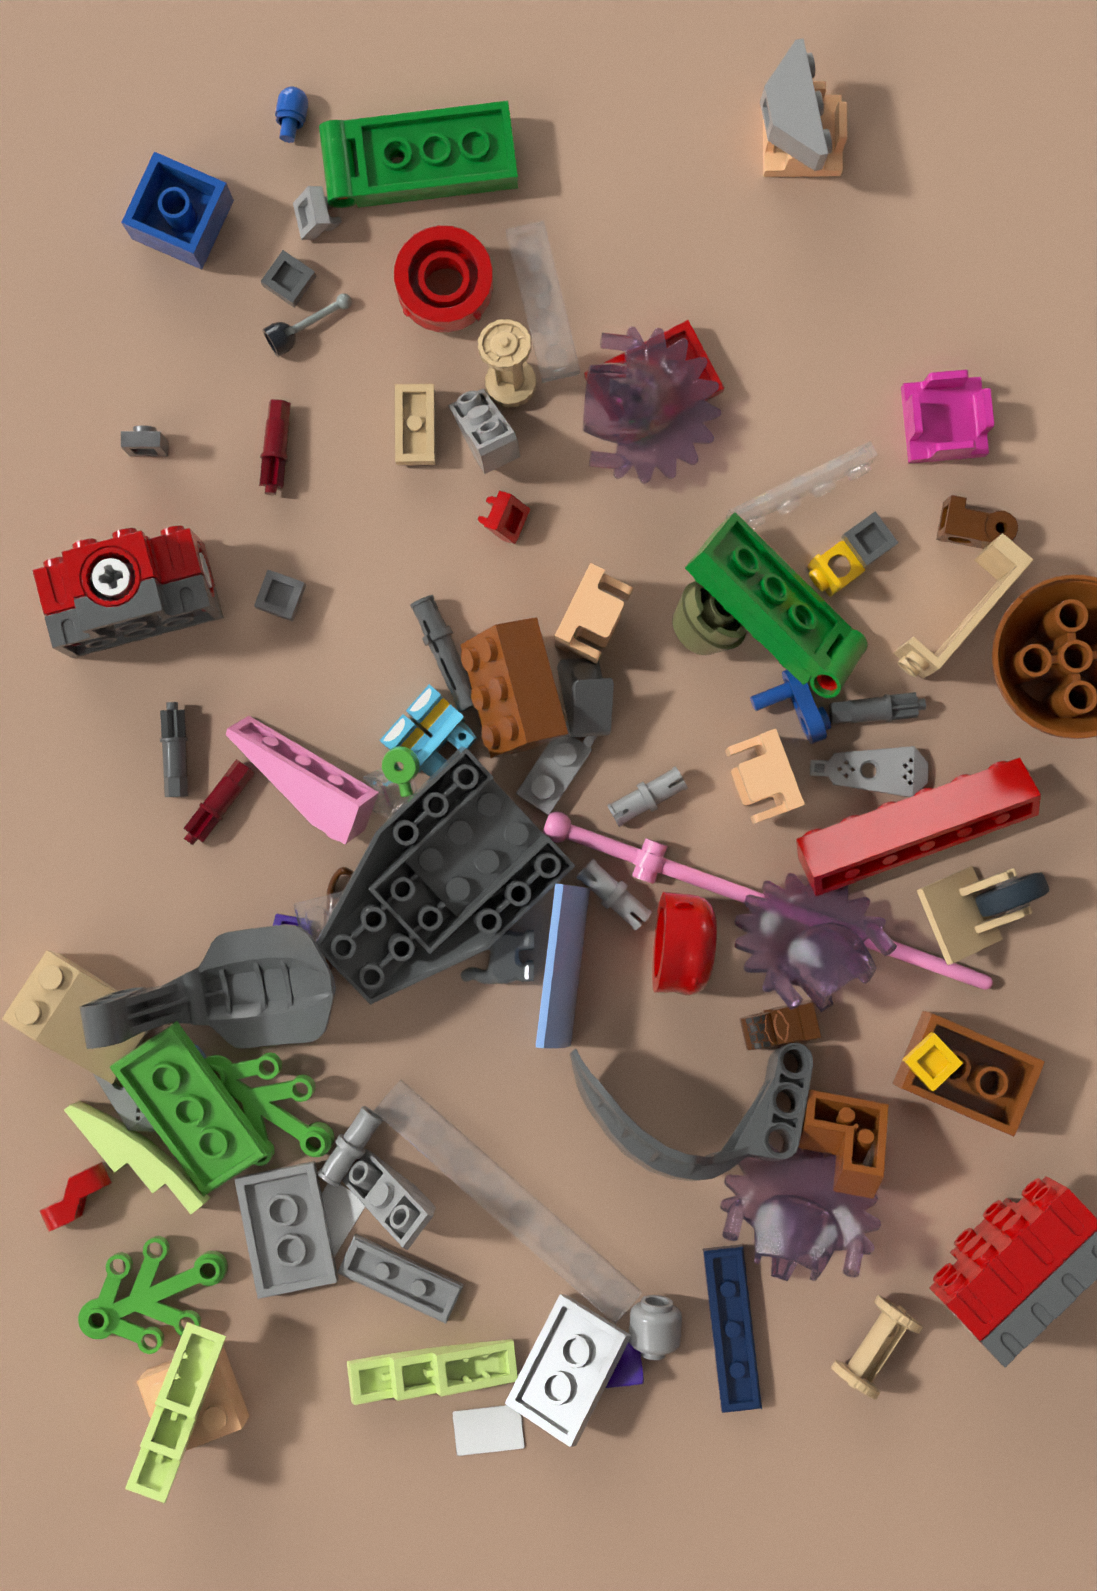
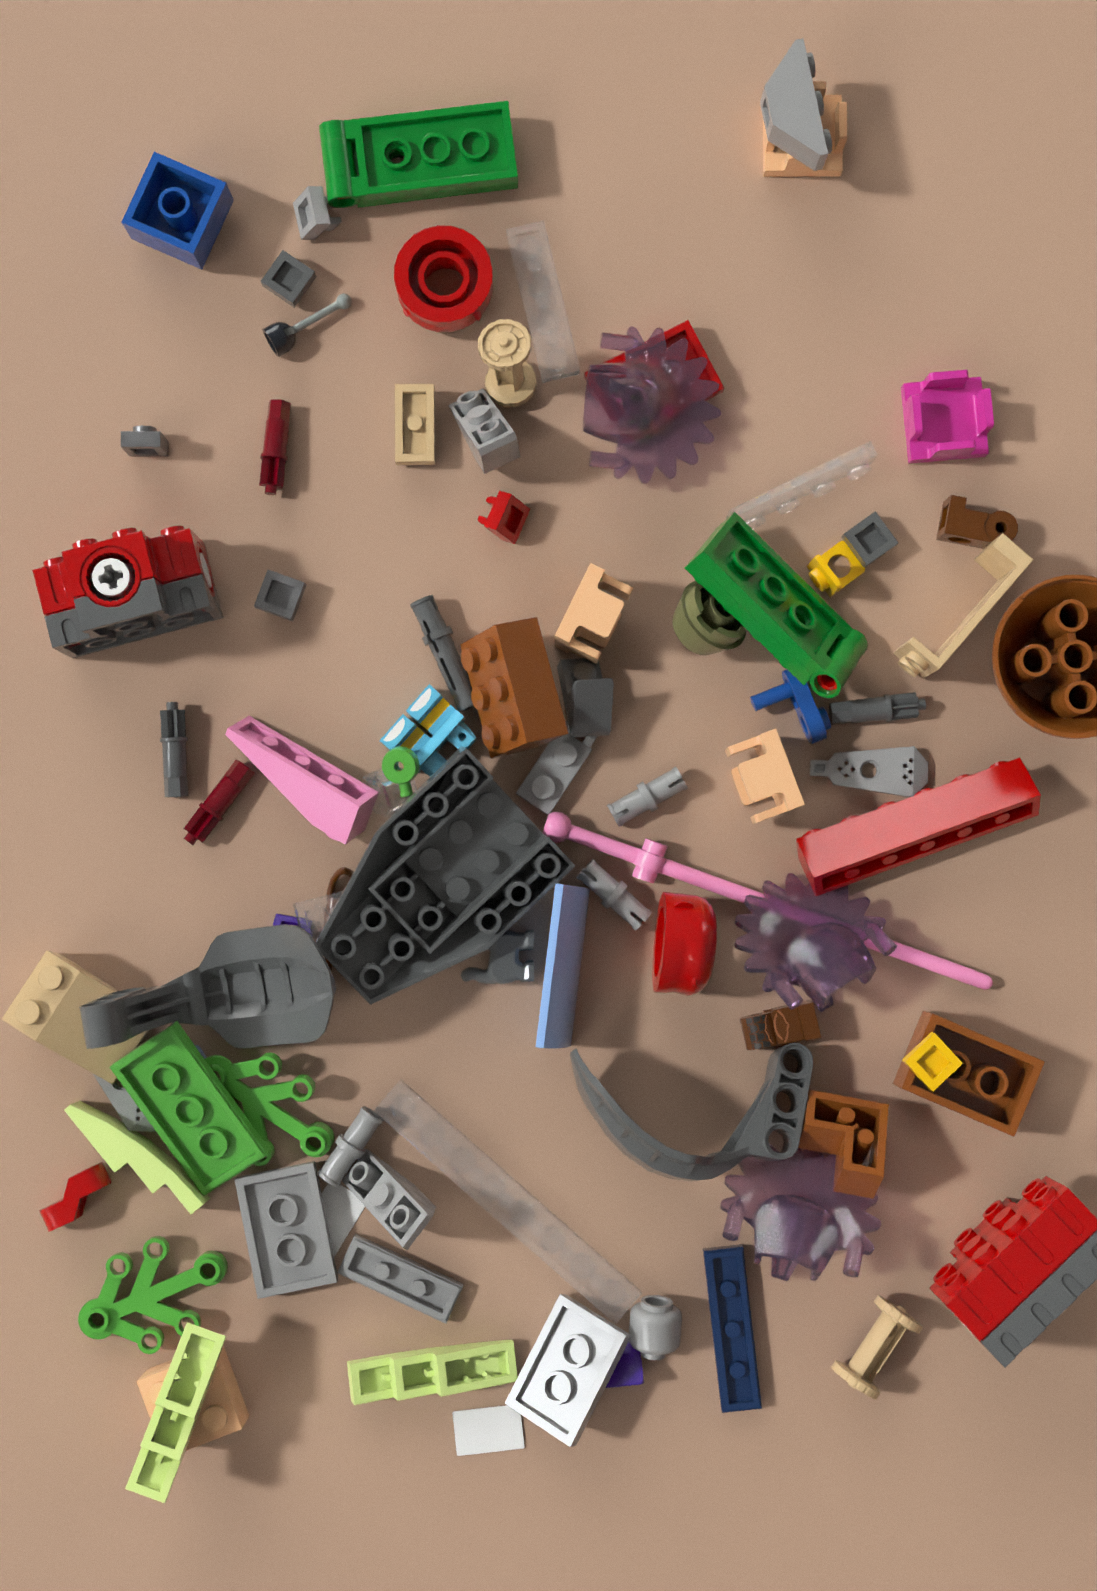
blue cylinder [275,86,308,143] -> none
tan plate [916,866,1050,965] -> none

